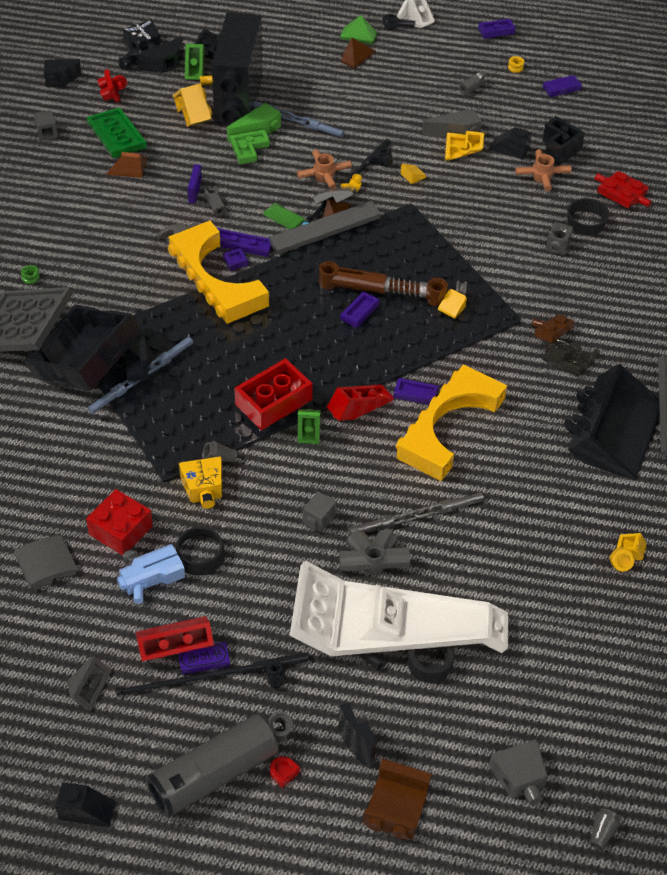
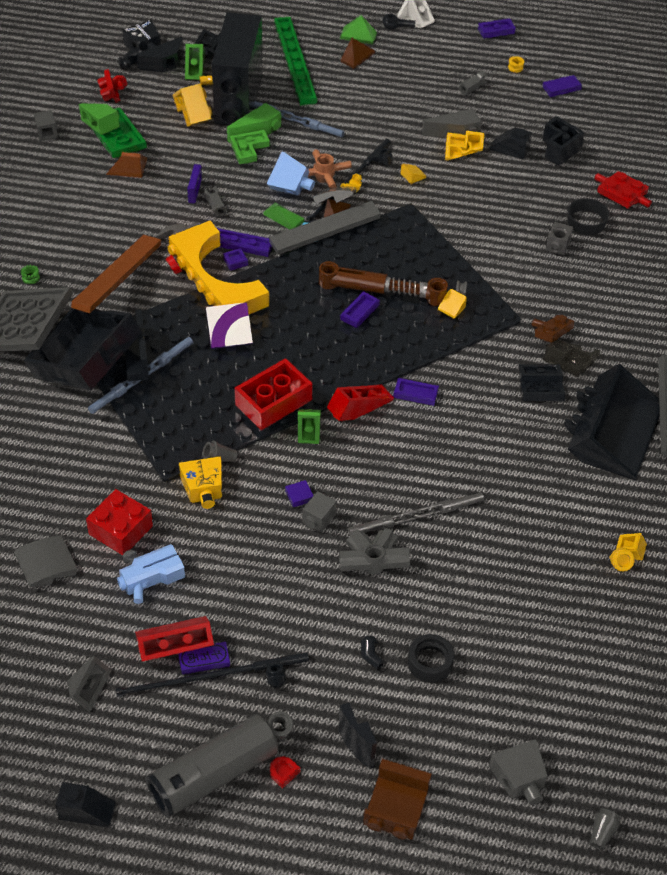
black slope [44,59,82,87] -> none
black tyre [175,527,225,576] -> none
white wing [289,561,508,656] -> none
yellow arch [396,364,507,481] -> none
nougat bar [515,149,571,191] -> none
none -> dark orange tile [71,234,161,313]
none -> bright green slope [79,103,119,135]
none -> red tile [166,255,182,275]
none -> tile [206,302,253,349]
none -> light blue torso [267,152,315,195]
none -> green tile [274,16,317,106]
none -> dark purple tile [285,480,313,508]
none -> black slope [518,364,565,401]

